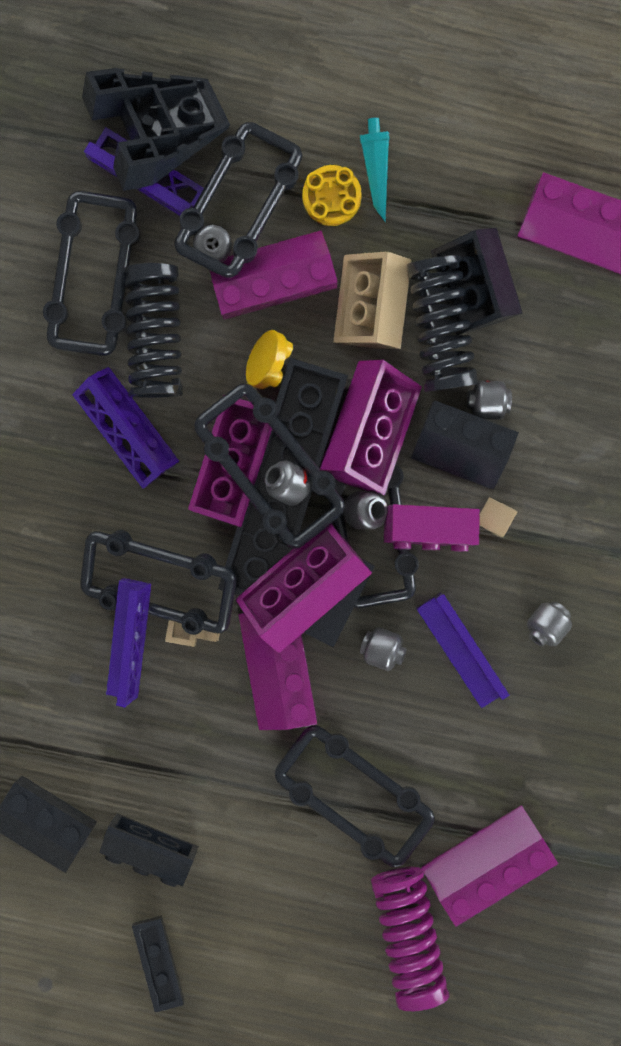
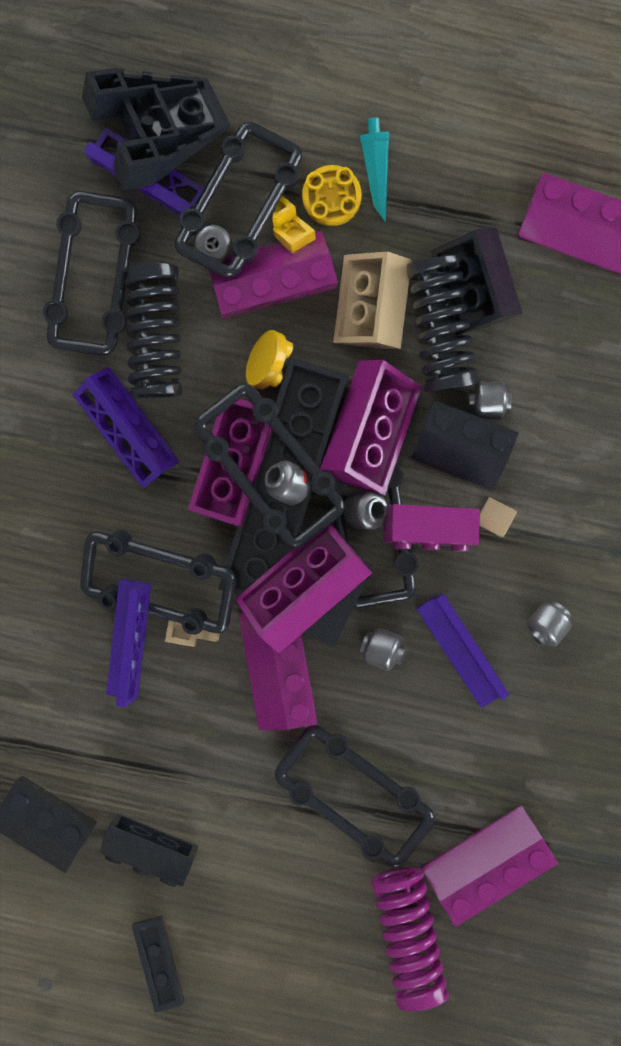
none -> yellow slope [272,196,316,254]

